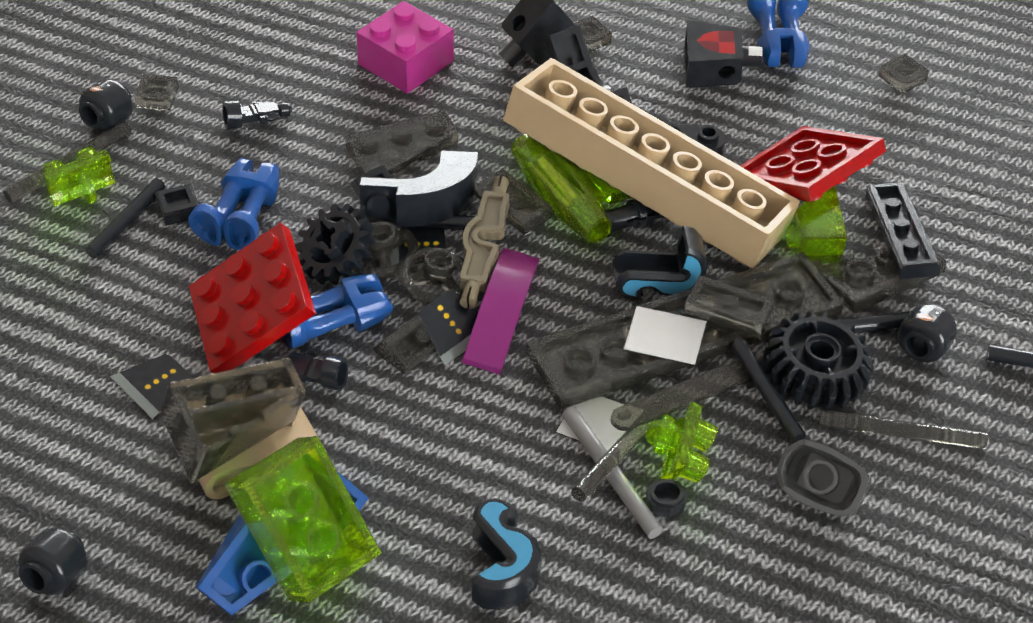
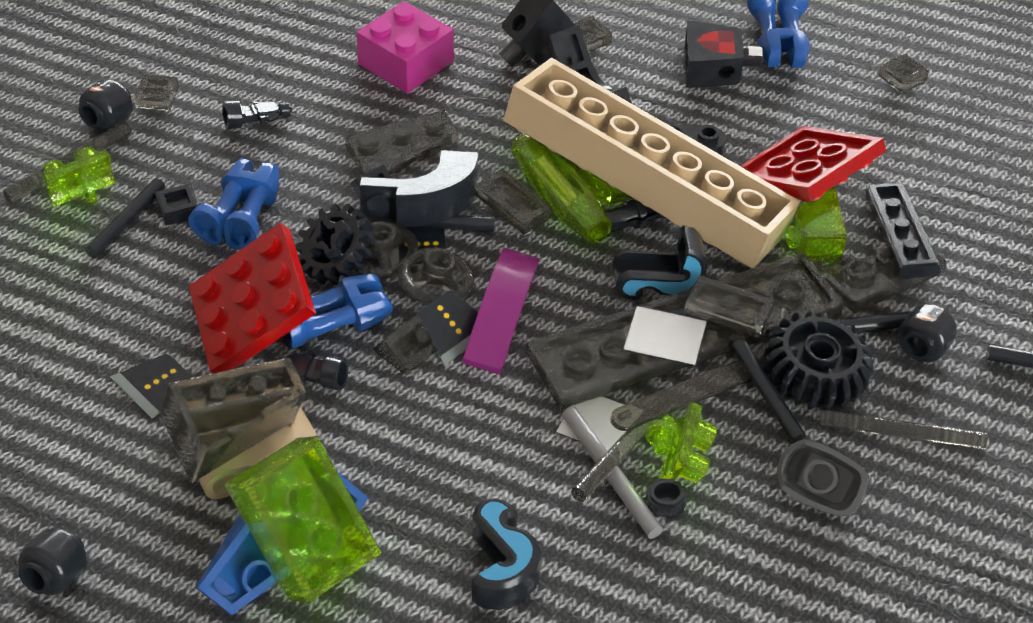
dark tan piece [460,176,510,309] -> none

